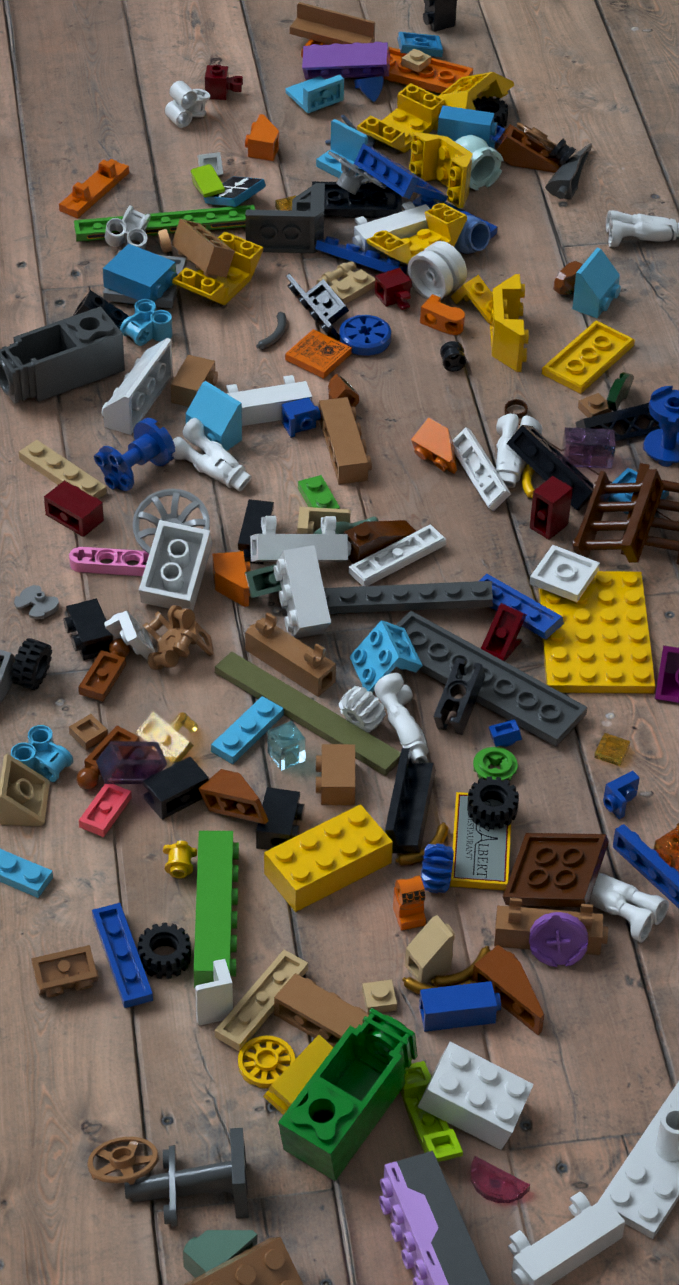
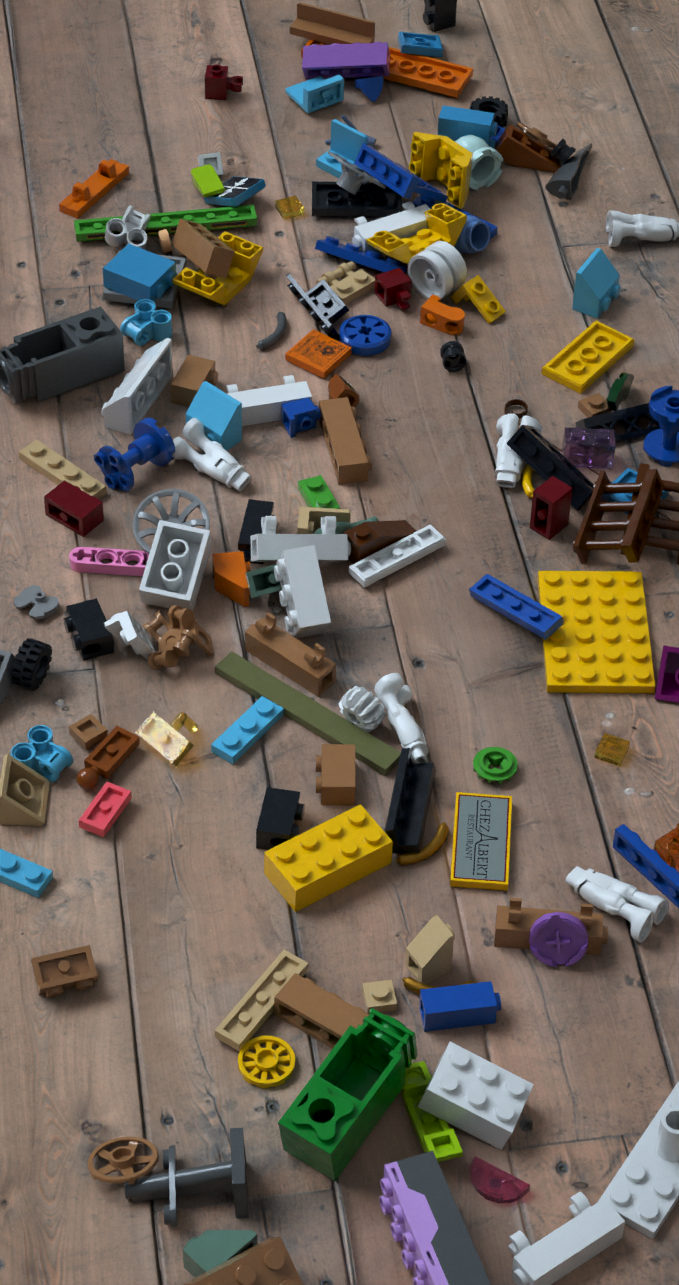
black bracket [73,290,129,329] -> none
dark orange plate [78,638,130,702] -> none
blue plate [92,903,153,1009] -> none
clear purple brick [96,741,167,784] -> none
black tyre [138,923,191,979] -> none
black brick [143,757,209,820] -> none
yellow brick [163,841,197,878] -> none
white piece [165,81,210,128] -> none
bright green brick [194,831,239,989] -> none
white panel [195,959,233,1026] -> none
dark orange slope [198,769,269,824] -> none
orange slope [245,114,279,161] -> none
dark grey bracket [245,183,325,253] -> none
yellow piece [263,1035,333,1115] -> none
clear light blue brick [268,721,306,771] -> none
dark grey plate [282,581,493,616] -> none
medium azure bracket [350,620,423,693] -> none
yellow slope [357,83,445,153] -> none
orange leg [393,875,426,931] -> none
dark grey plate [396,611,588,747] -> none
tan plate [401,49,431,73] -> none
orange slope [411,417,457,474] -> none
blue gear [421,843,454,893] -> none
pearl gold piece [431,946,491,987] -> none
yellow slope [433,72,514,130] -> none
black piece [433,657,485,735] -> none
white plate [453,427,511,511] -> none
black tyre [467,776,519,830] -> none
dark orange slope [472,945,544,1035] -> none
dark red slope [481,603,527,662] -> none
blue plate [488,719,522,747] -> none
yellow slope [490,274,529,372] -> none
reddish brown plate [503,833,609,907] -> none
white plate [529,545,600,602] -> none
dark orange rock [553,261,583,295] -> none
blue bracket [603,771,640,819] -> none

